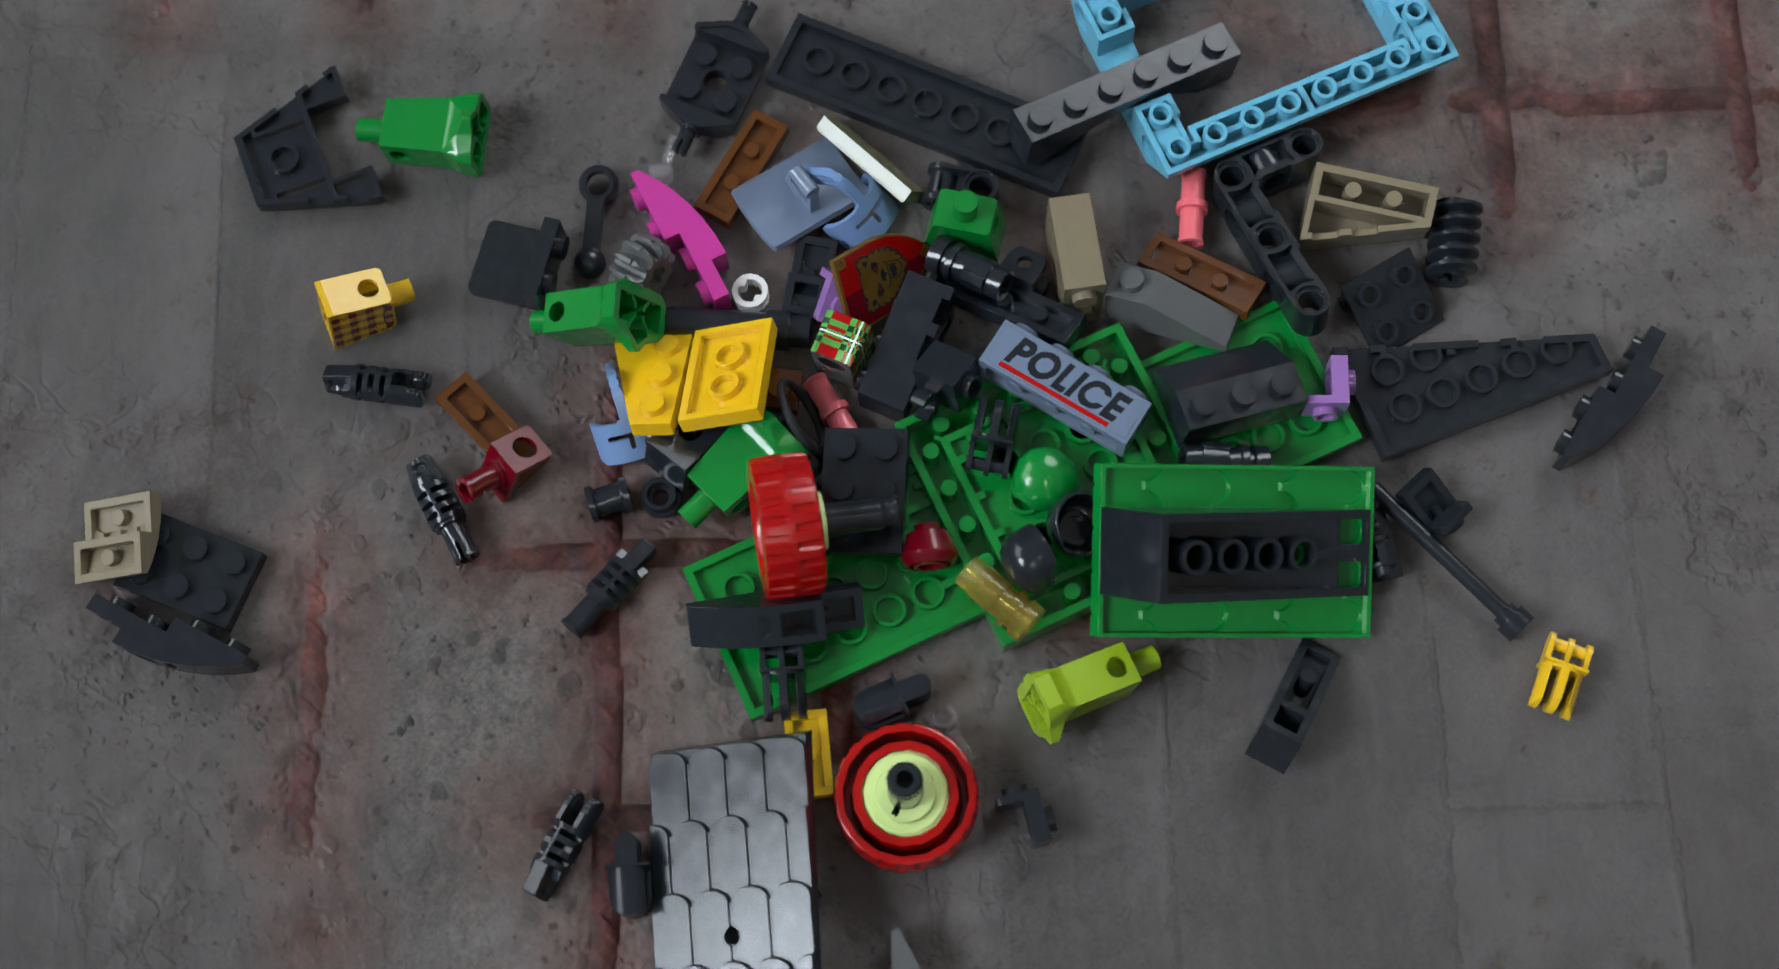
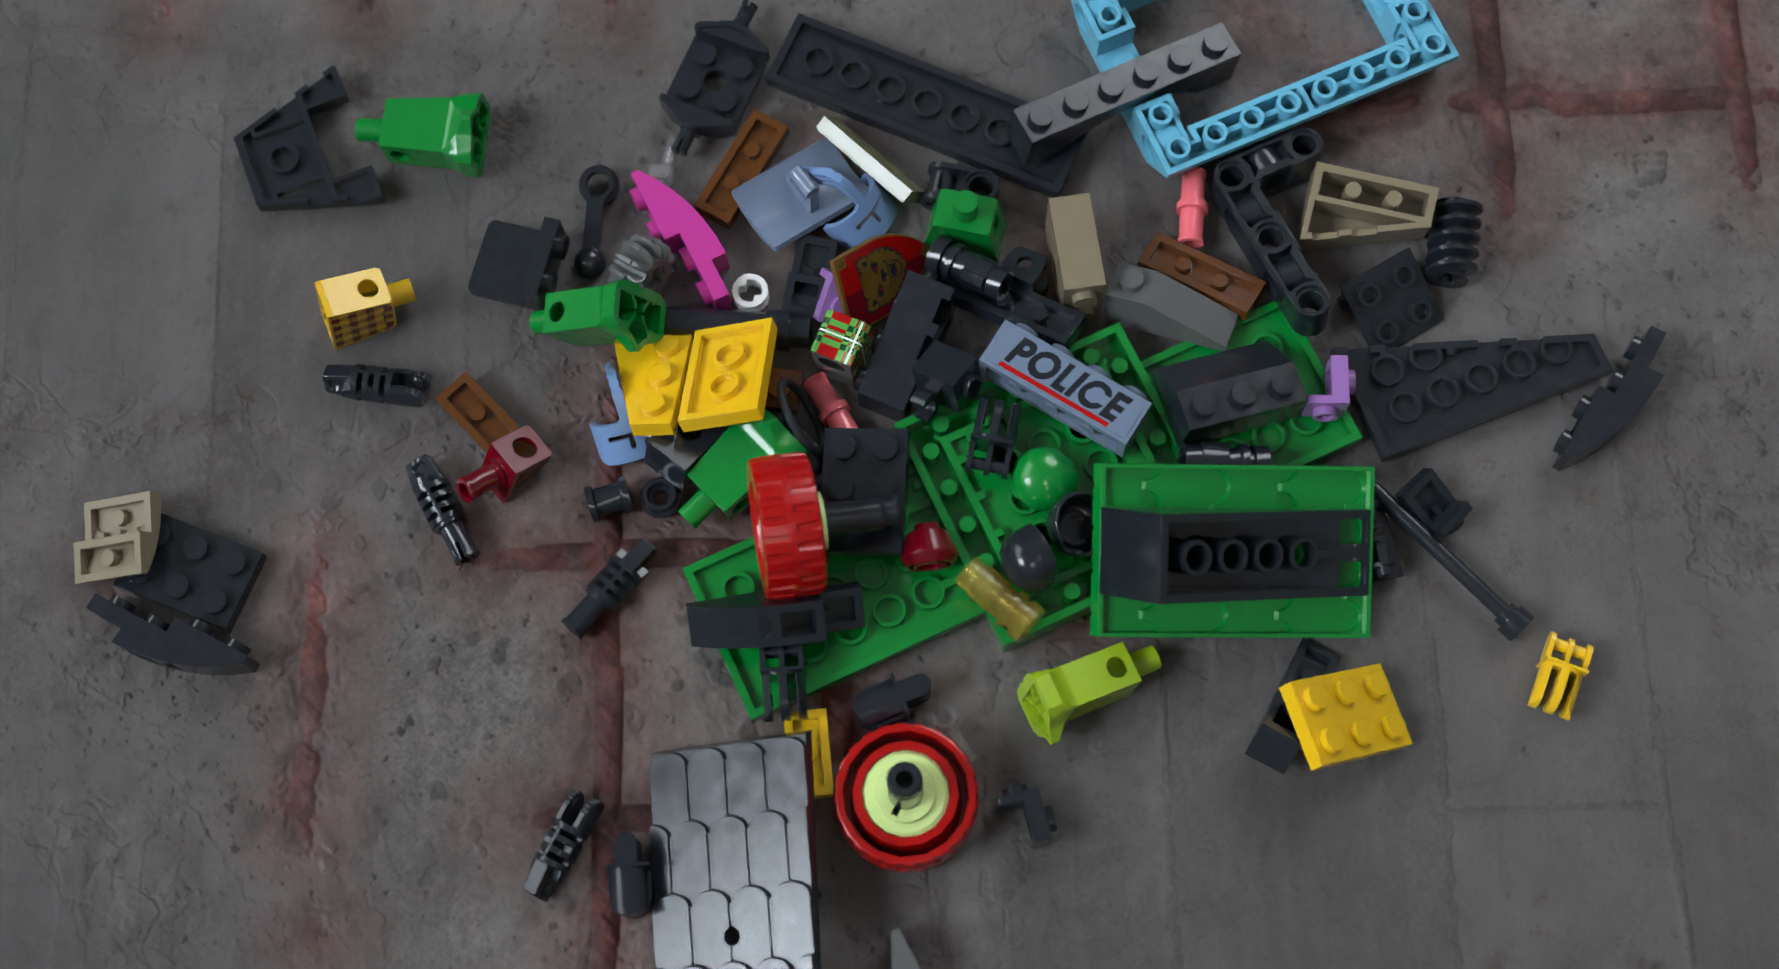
none -> yellow plate [1279,663,1413,771]

